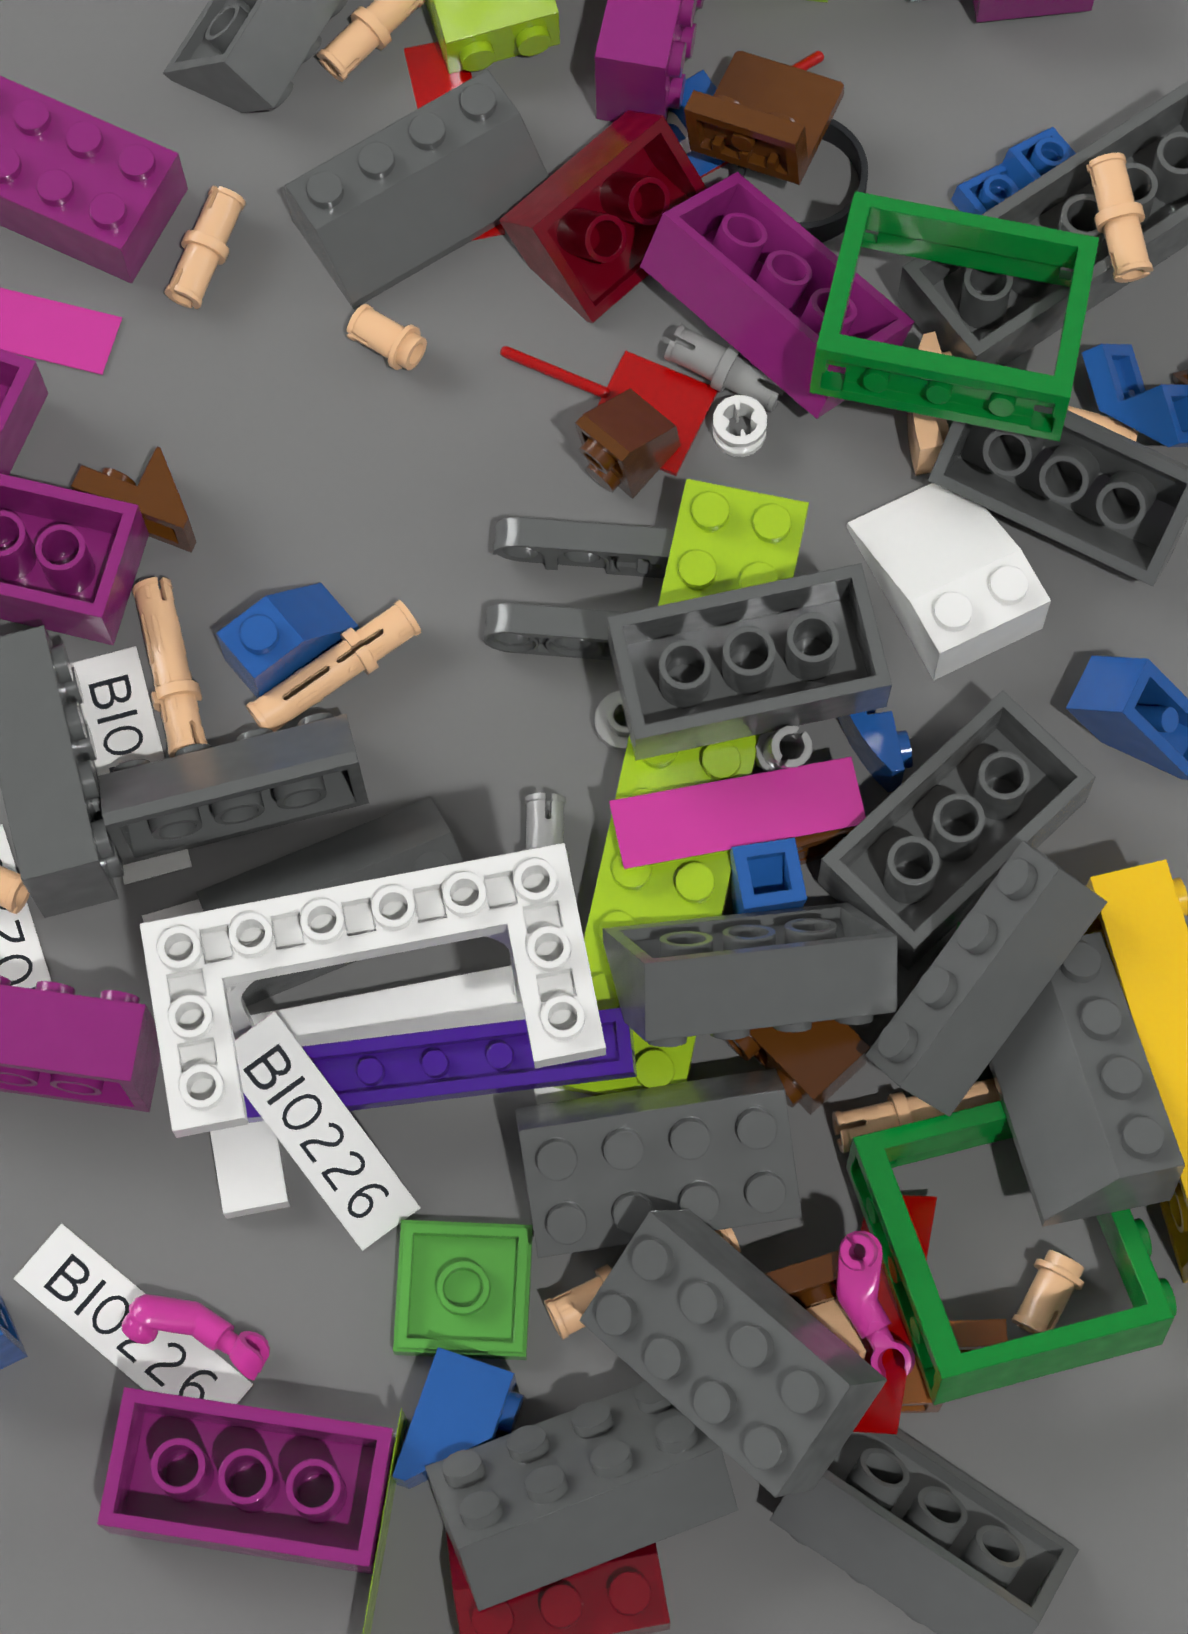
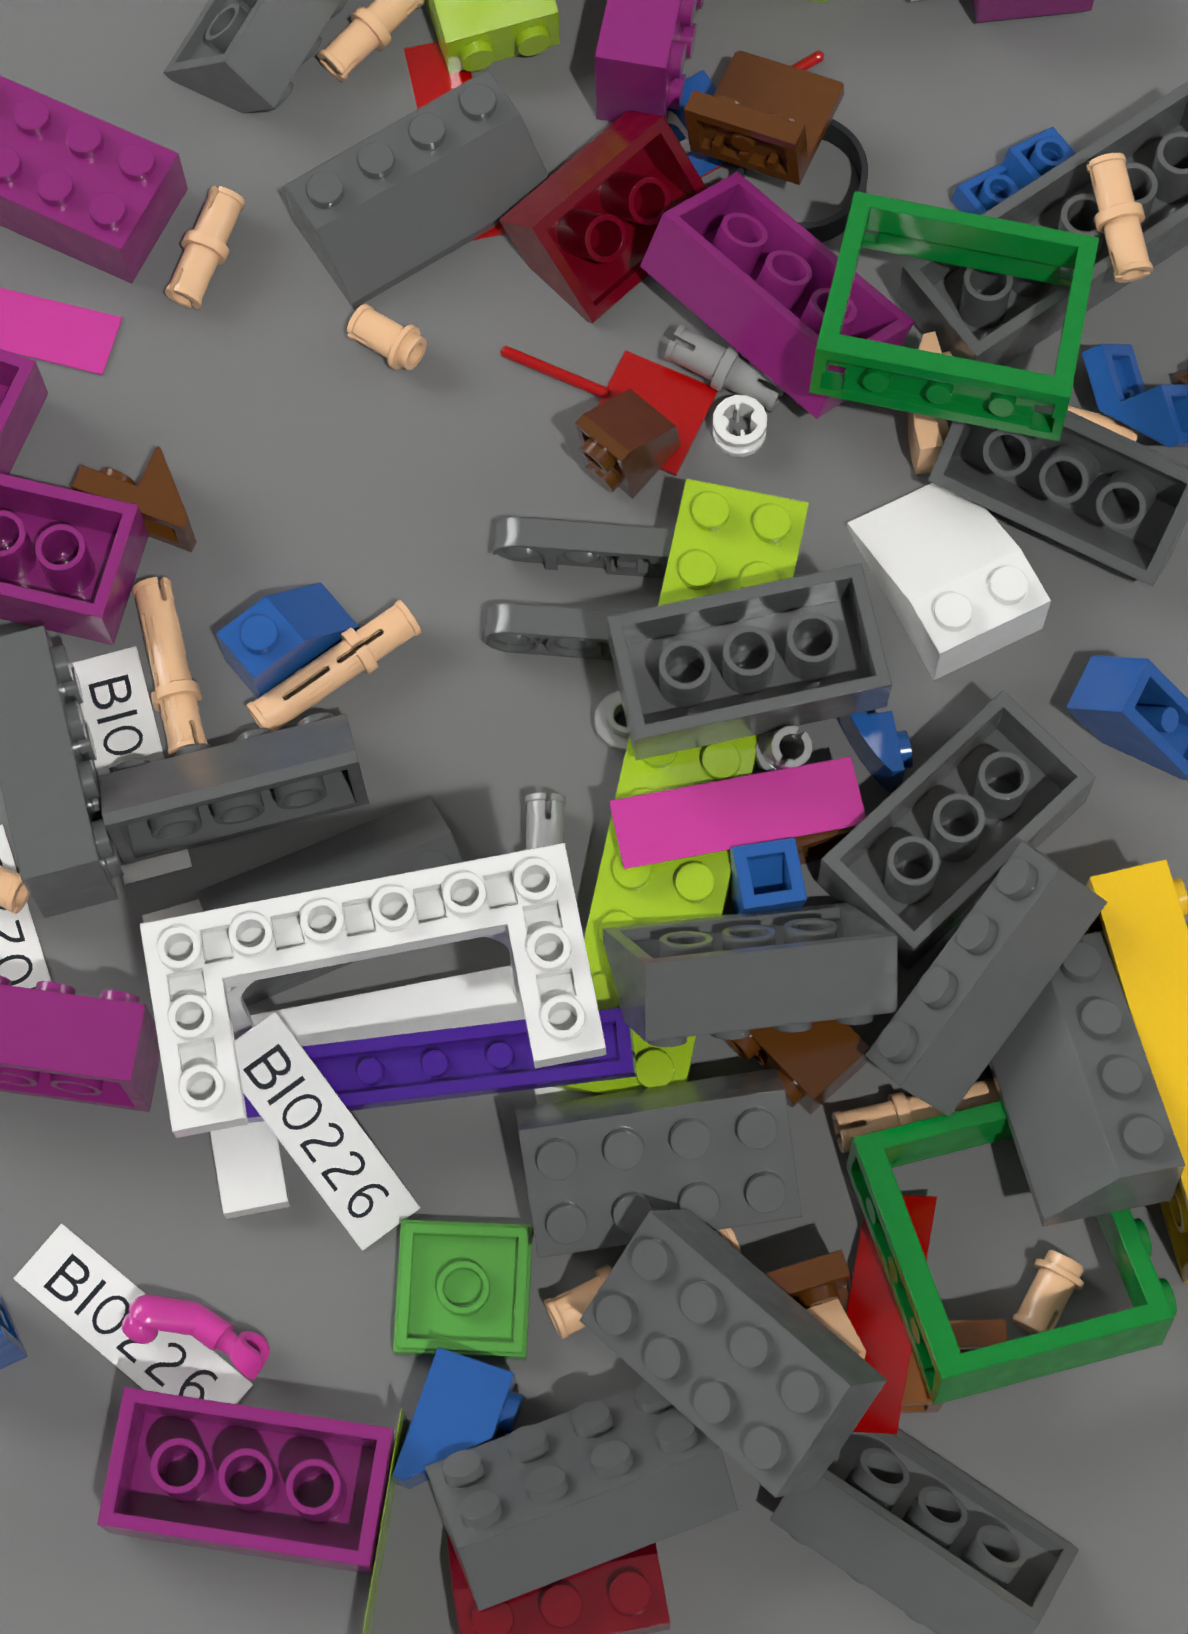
dark pink arm [836,1231,915,1378] -> none

